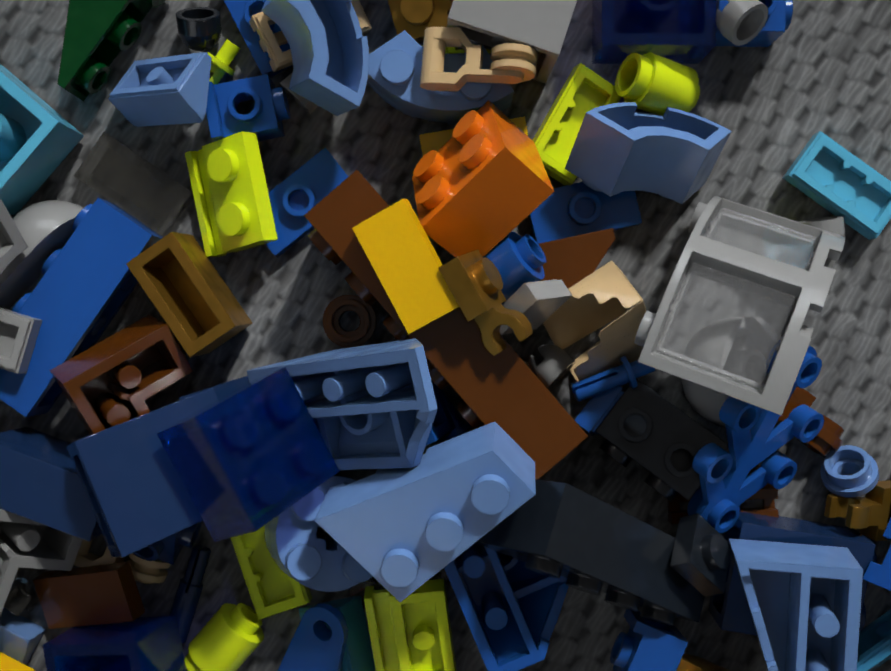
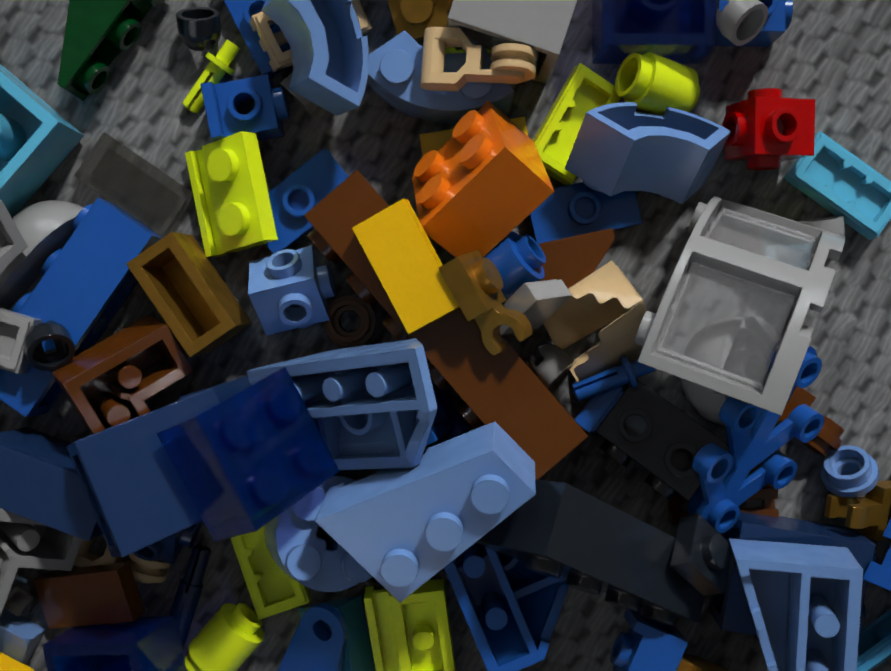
medium blue slope [108,52,212,127] -> none
none -> black hinge [24,321,75,371]
none -> medium blue brick [248,246,336,336]
none -> red brick [722,88,815,171]

